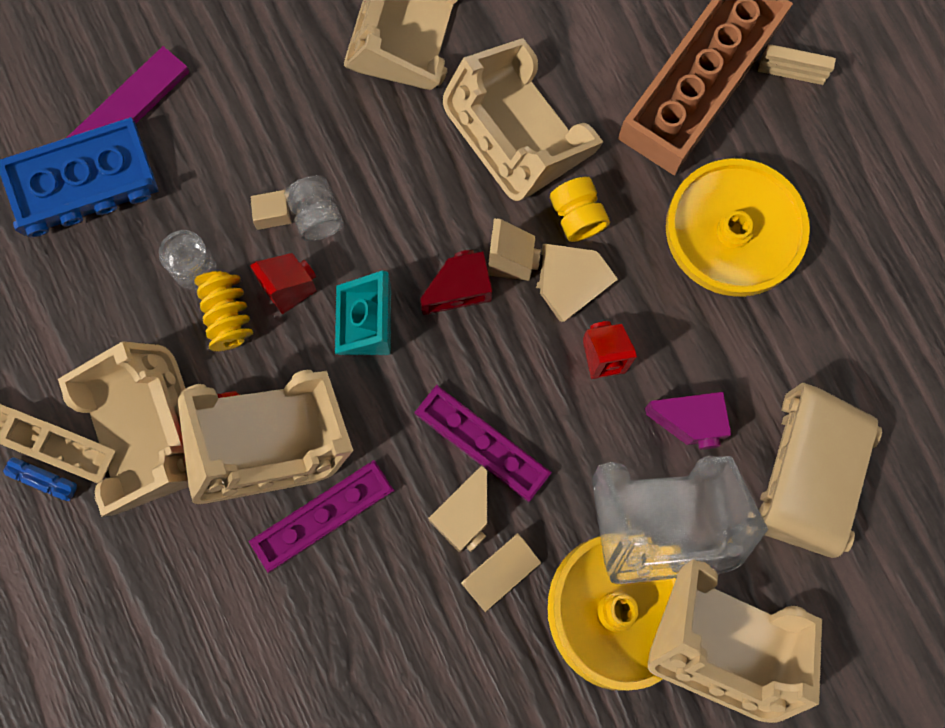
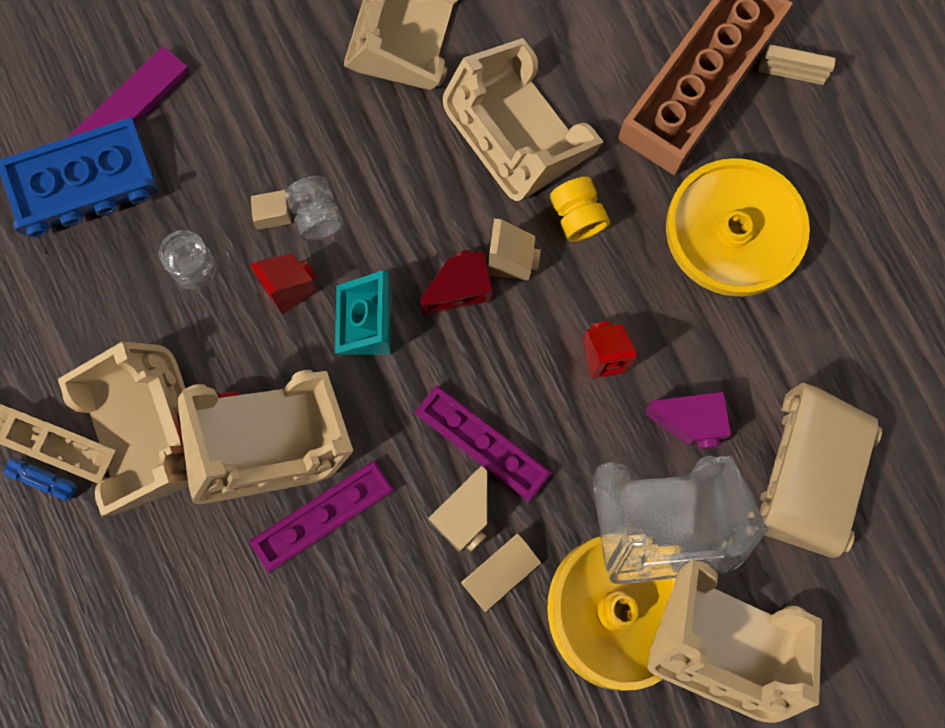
yellow piece [194,271,253,351] -> none
tan slope [536,244,618,322] -> none

